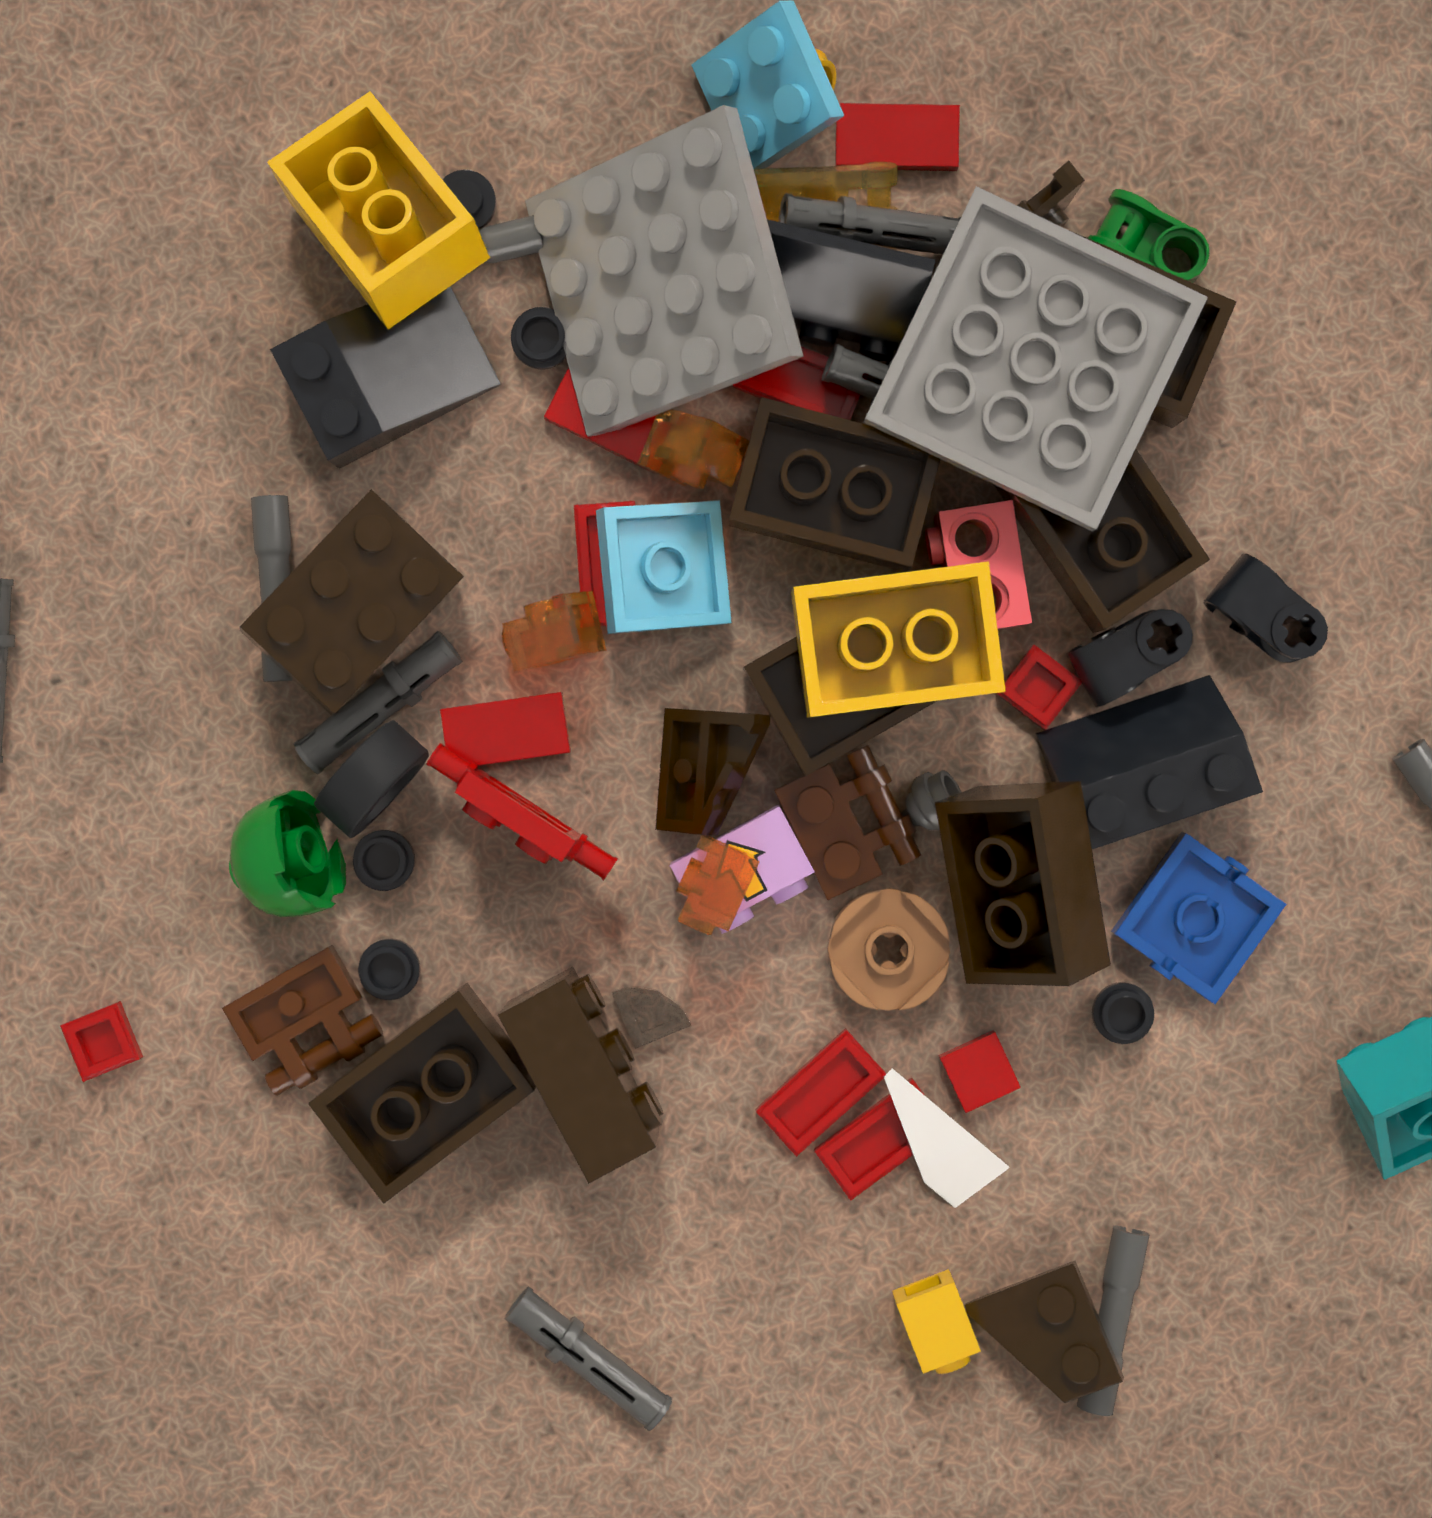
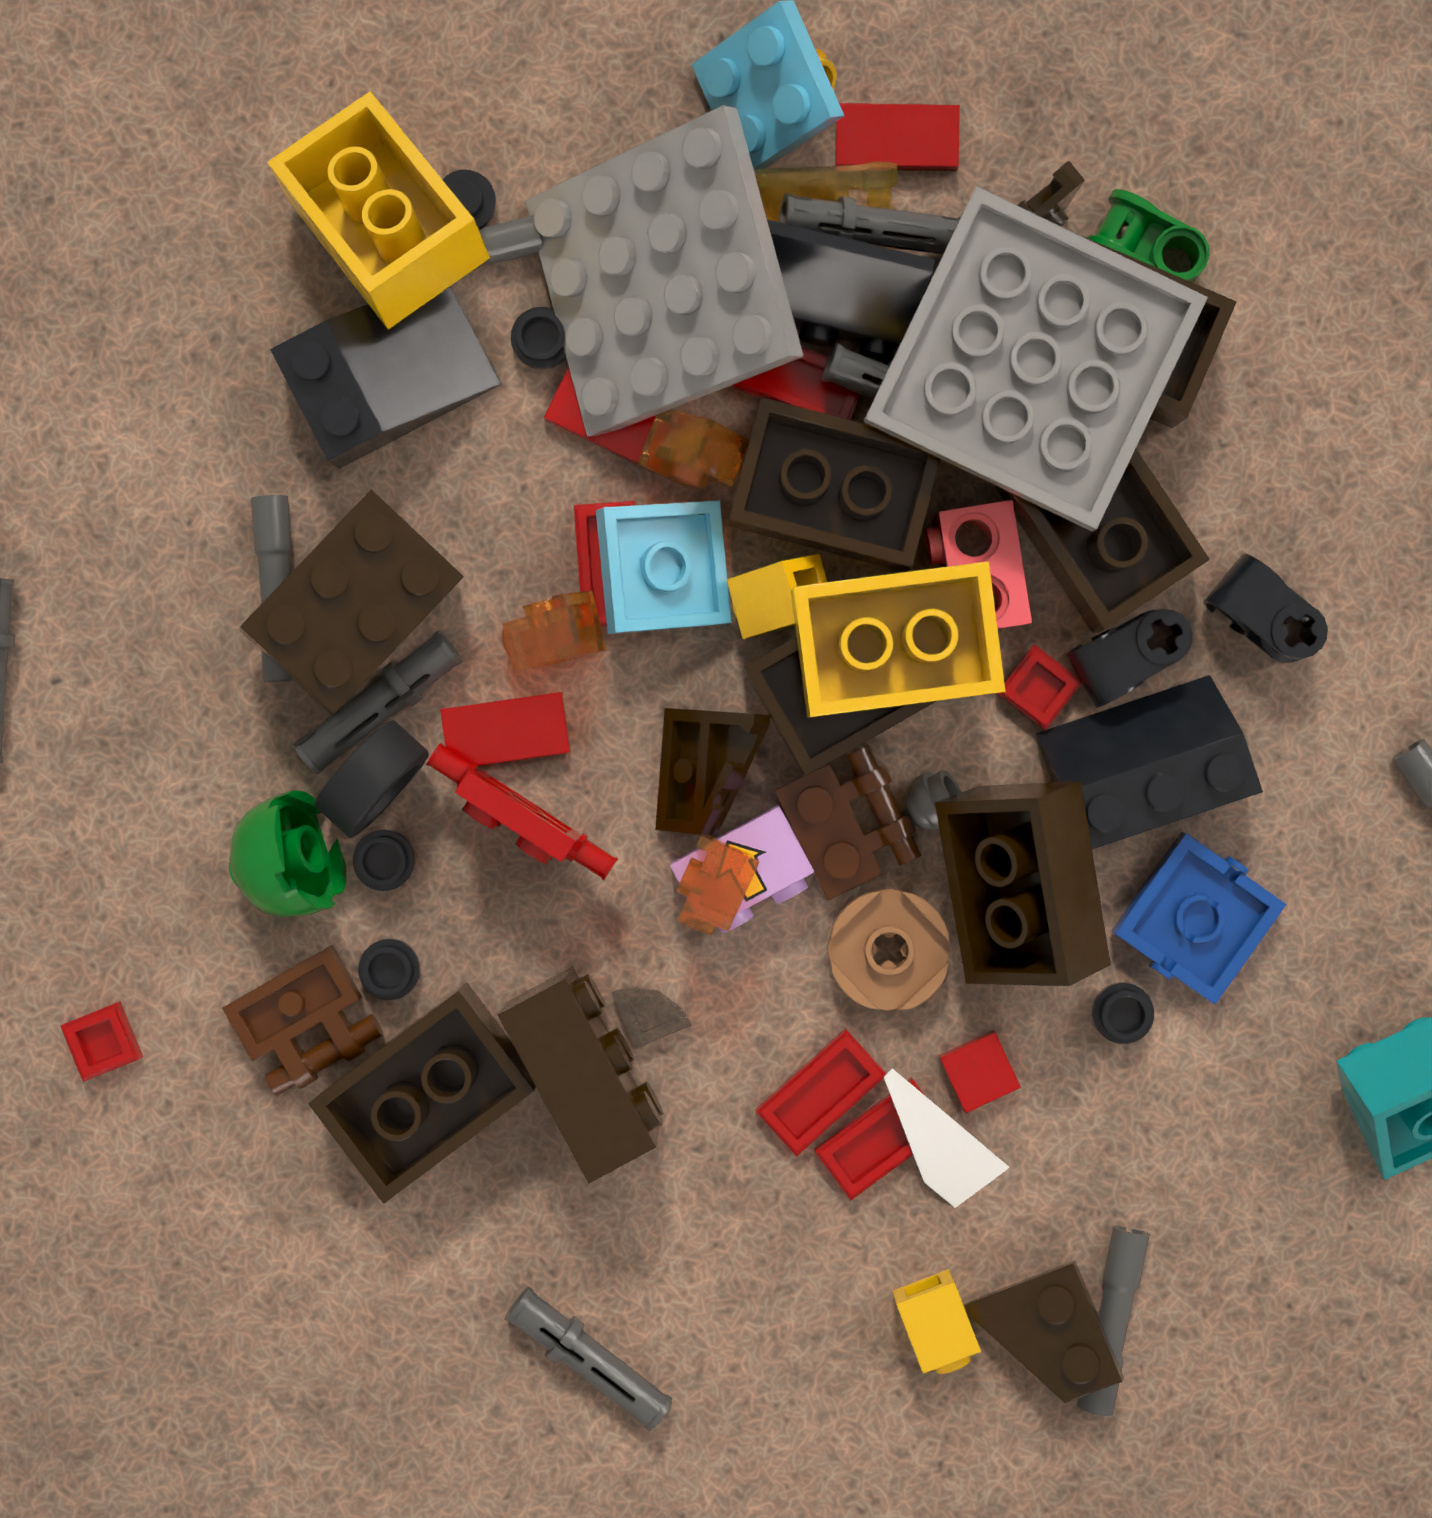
none -> yellow brick [727,554,827,639]

